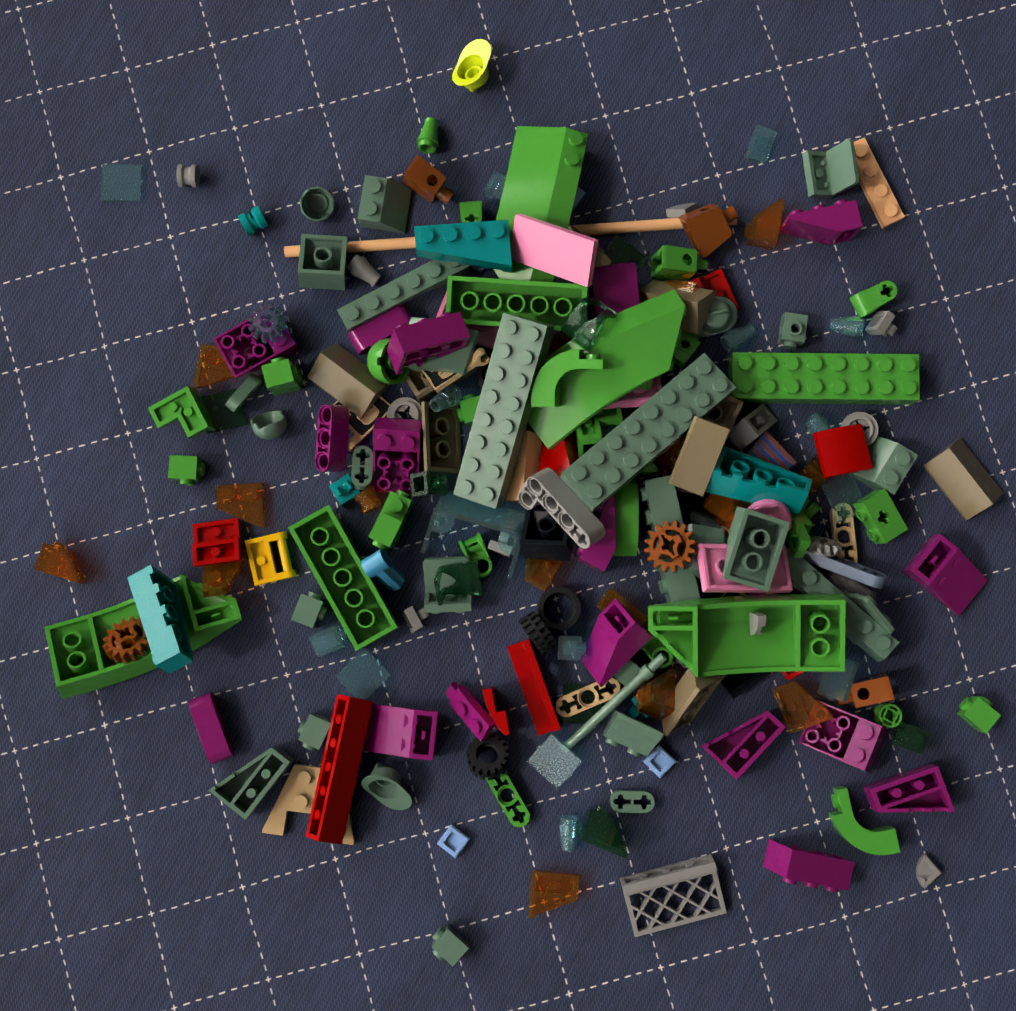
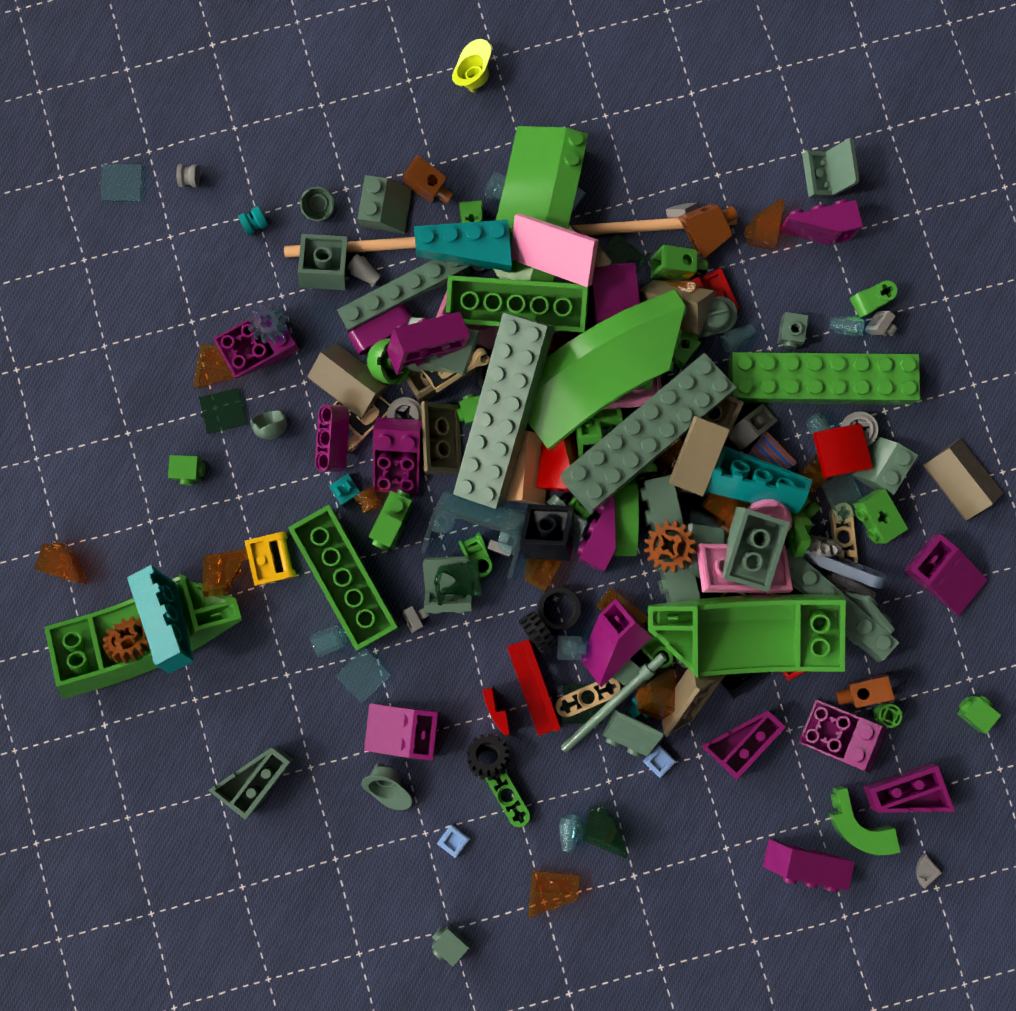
bright green panel [148,386,217,438] -> none
magenta beam [188,692,235,764] -> none
red slope [192,518,241,567] -> none
clear orange wing [216,483,265,528] -> none
sand green beam [225,373,262,413] -> none
bright green brick [261,357,304,396] -> none
tan wing [262,764,355,845] -> none
sand green brick [291,591,328,628] -> none
sand green brick [297,713,331,751] -> none
red brick [305,694,373,844] -> none
sand green beam [351,446,373,490] -> none
dark azure piece [361,549,405,591] -> none
clear green brick [410,471,448,498] -> none
bright green cone [417,117,439,154] -> none
clear light blue cone [429,385,462,412] -> none
magenta hinge [446,682,496,742] -> none
light grey beam [518,468,606,549] -> none
clear light blue piece [527,733,583,789] -> none
bright green arch [531,349,608,407] -> none
clear green piece [561,298,617,350] -> none
sand green beam [609,790,655,813] -> none
light grey fence [619,854,727,937] -> none
clear light blue panel [744,125,778,164] -> none
light grey tile [749,610,767,635] -> none
clear orange wing [772,680,834,734] -> none
clear light blue piece [817,657,859,703] -> none
light nougat plate [854,137,905,229] -> none
clear green brick [892,722,930,755] -> none

